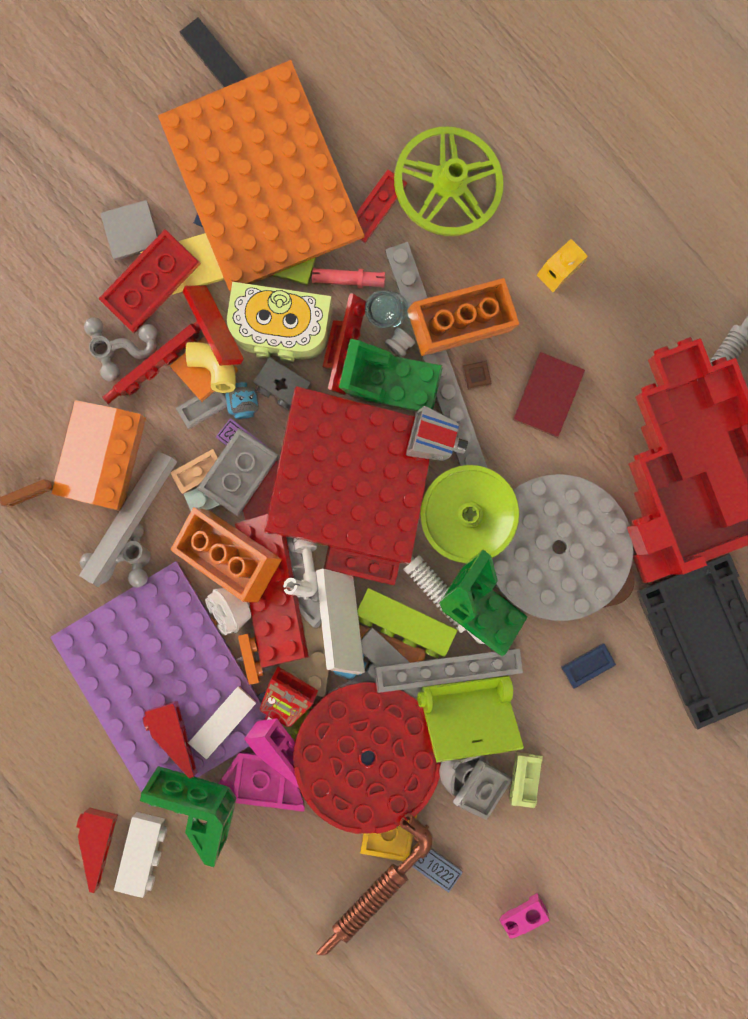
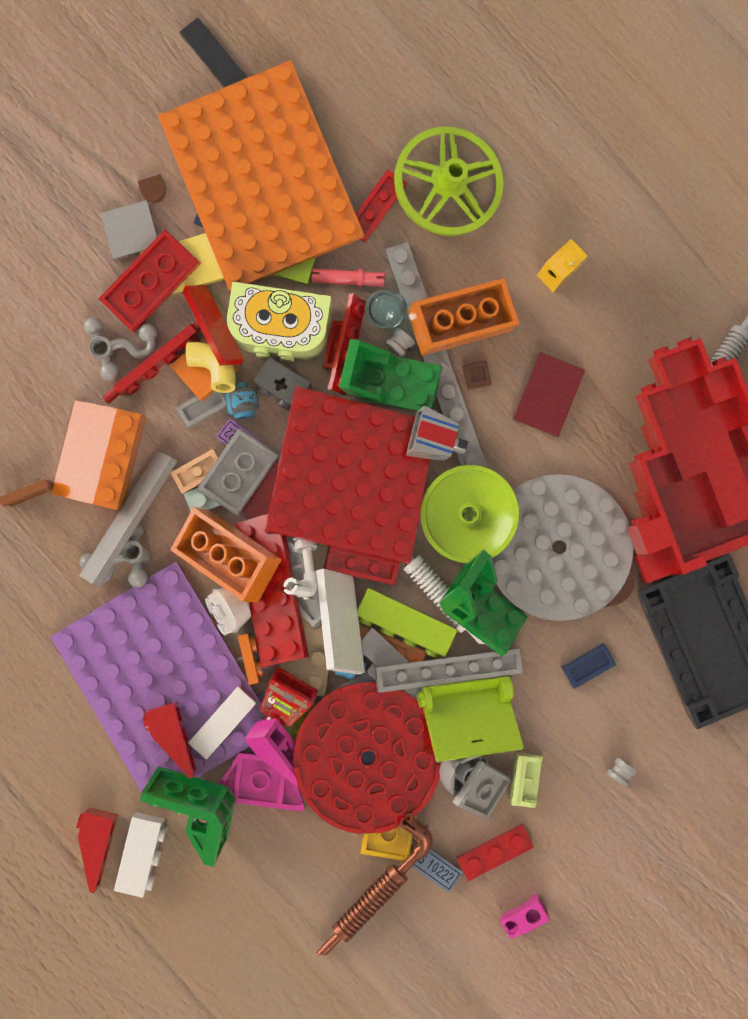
none -> reddish brown tile [138,174,166,203]
none -> red plate [457,823,534,881]
none -> light grey wheel [606,757,638,788]

